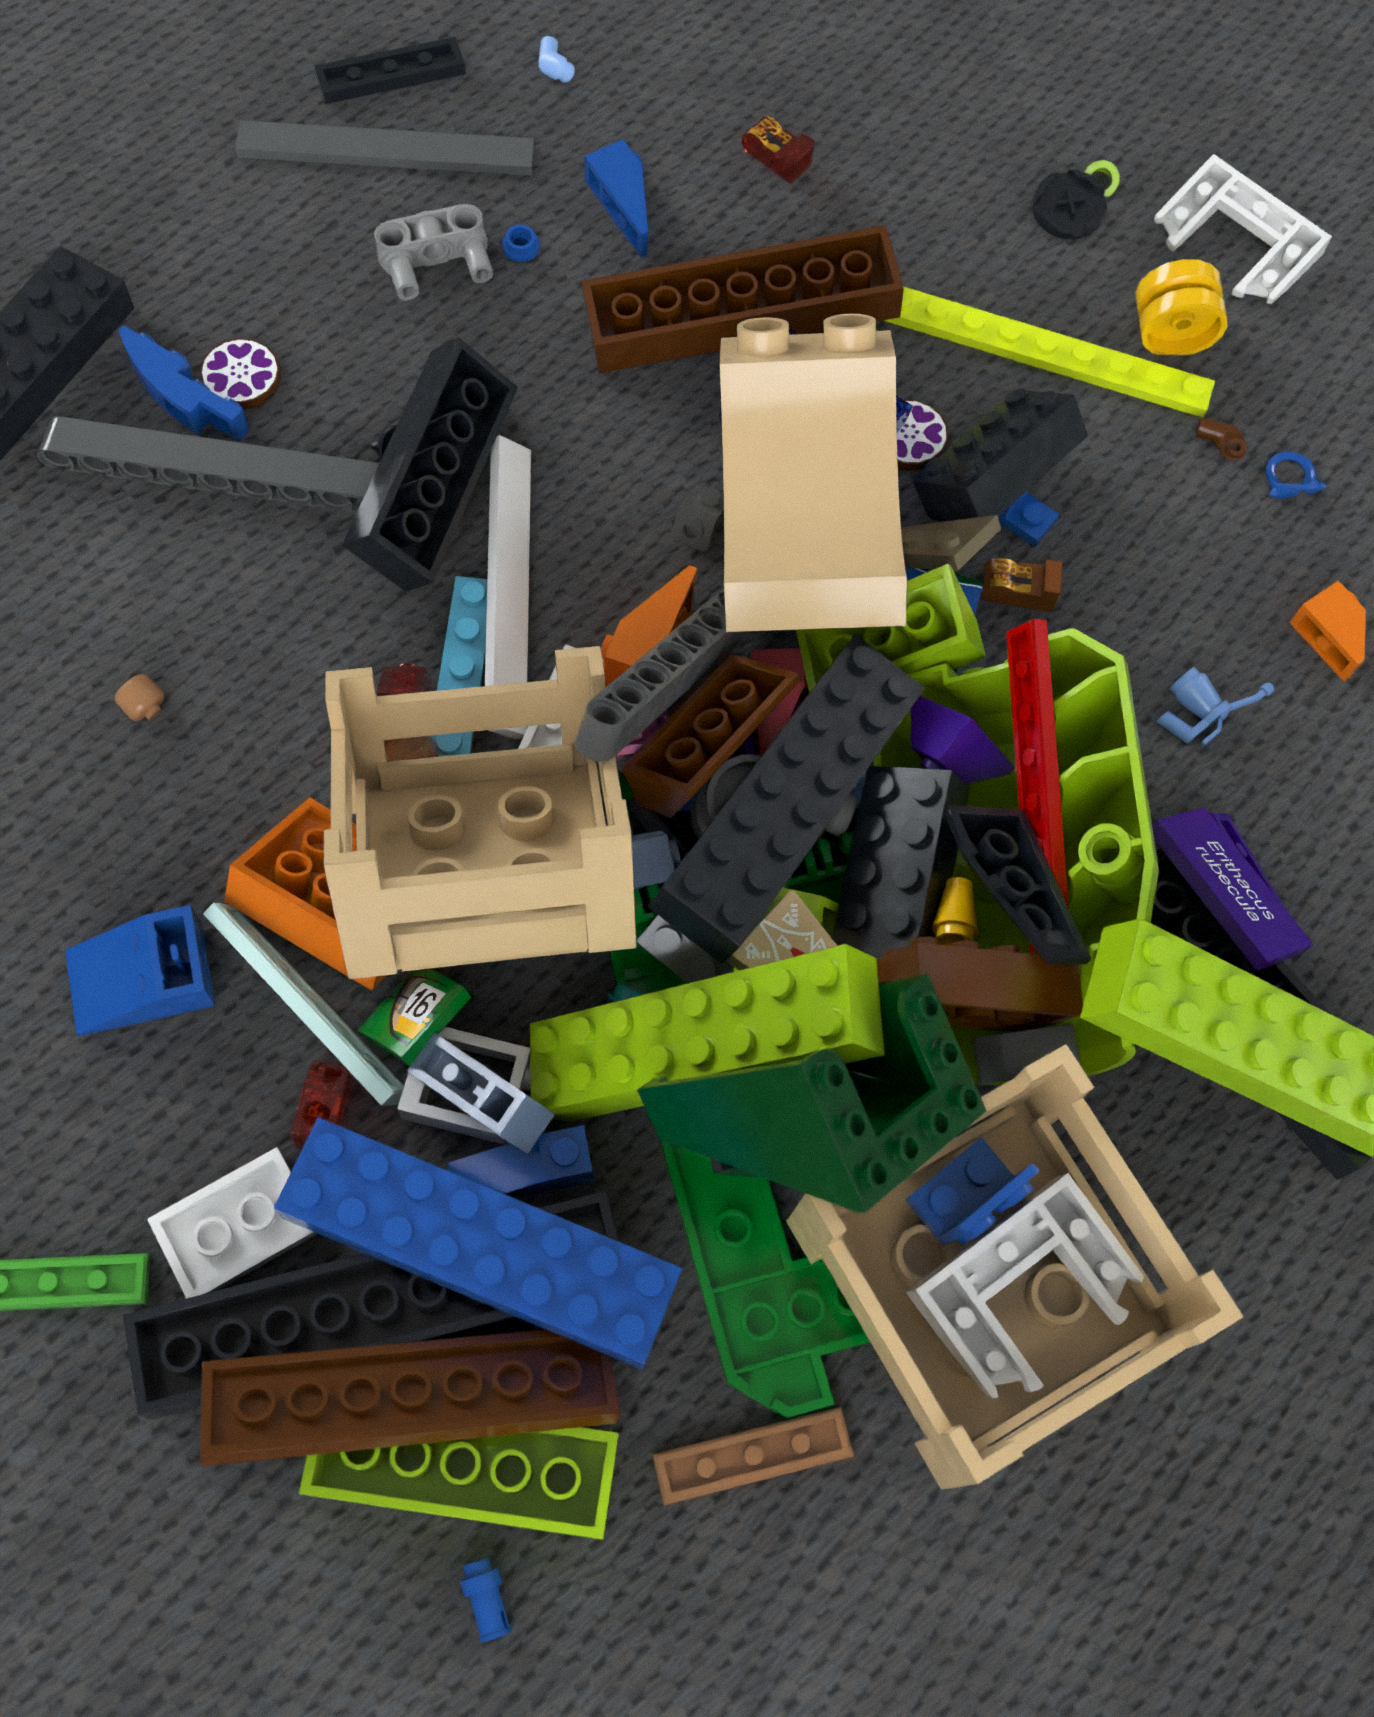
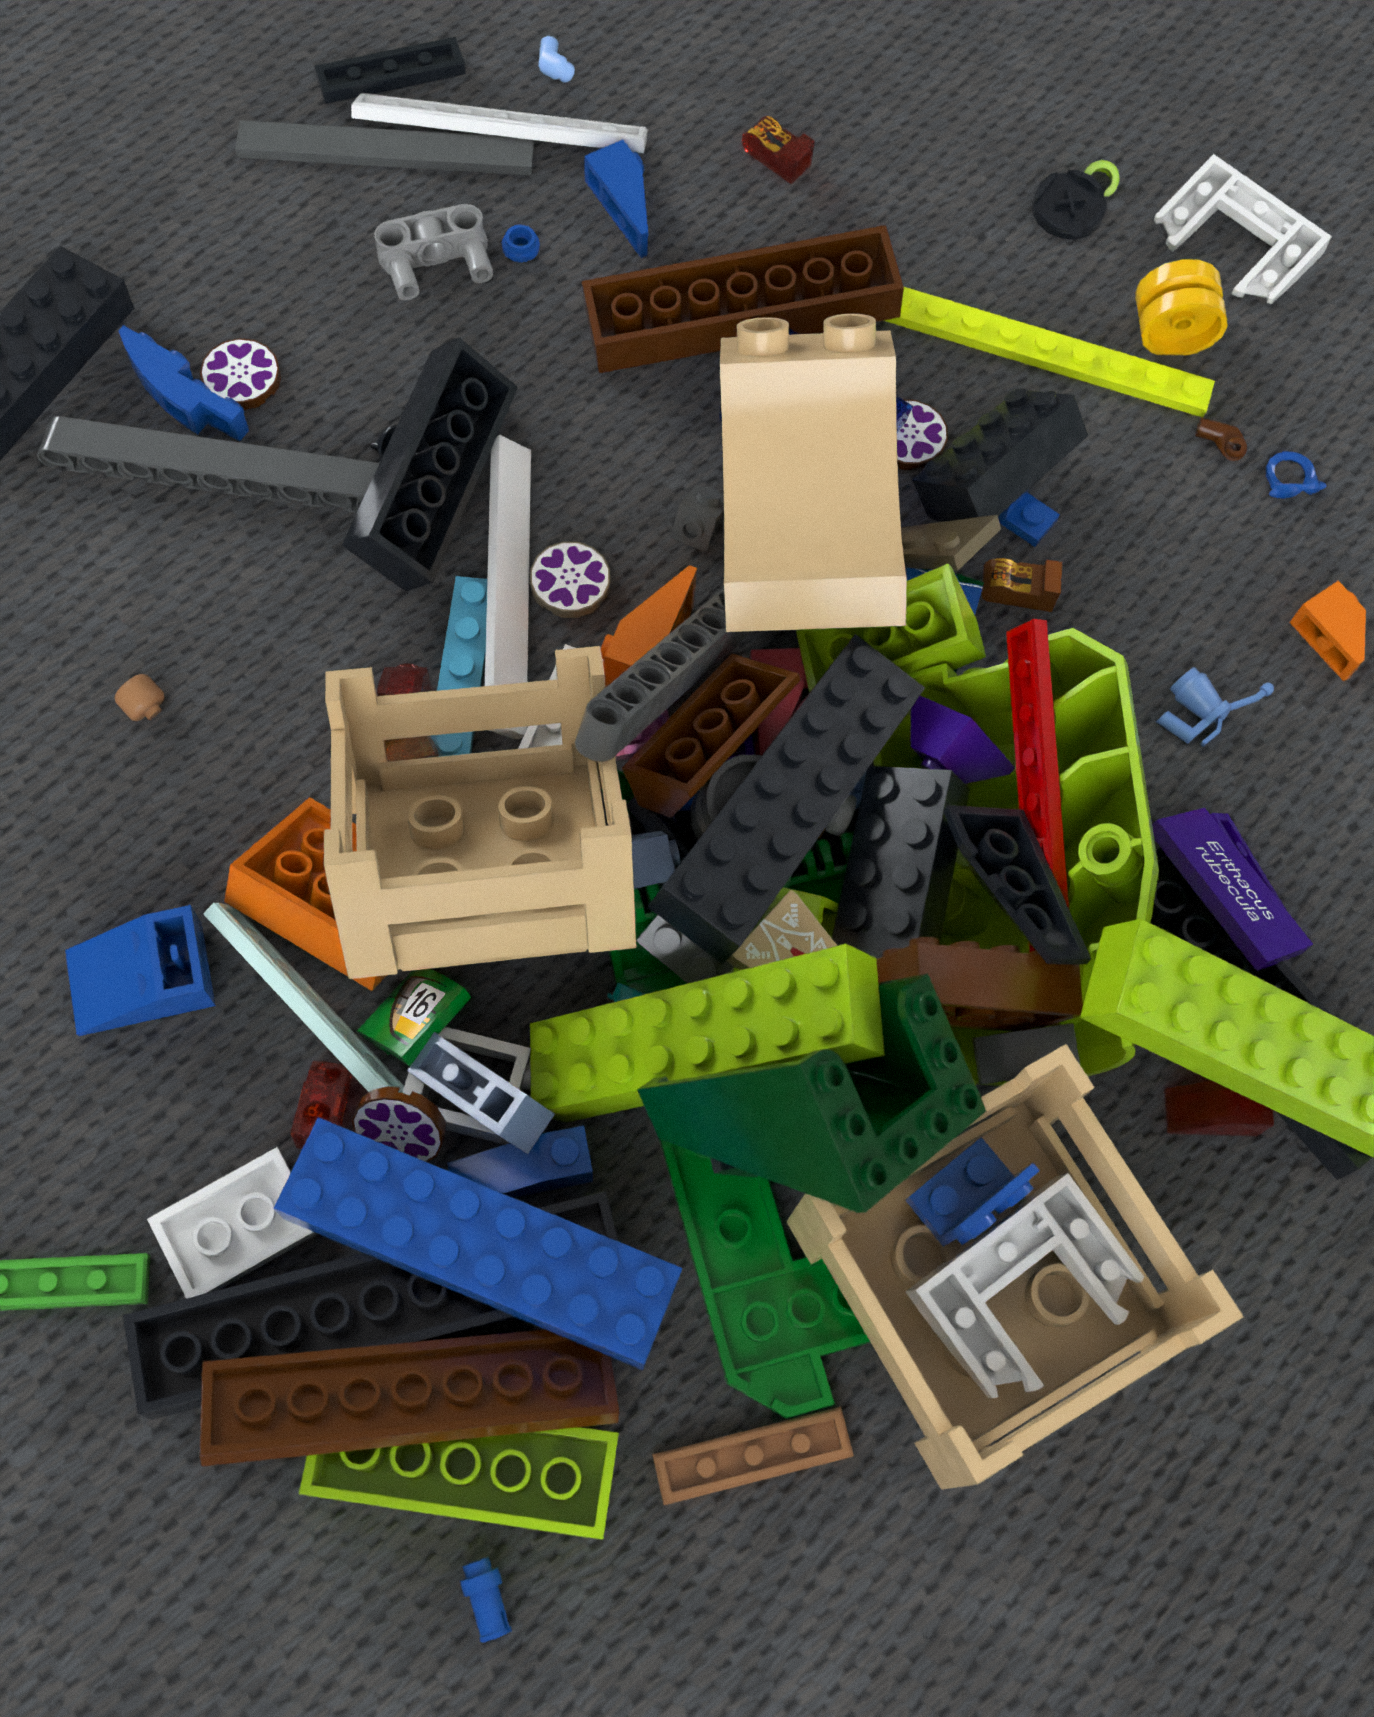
yellow cone [932,877,979,946] -> none
none -> white tile [352,93,648,153]
none -> tile [352,1086,446,1162]
none -> tile [530,541,610,618]
none -> clear red slope [1164,1081,1274,1137]

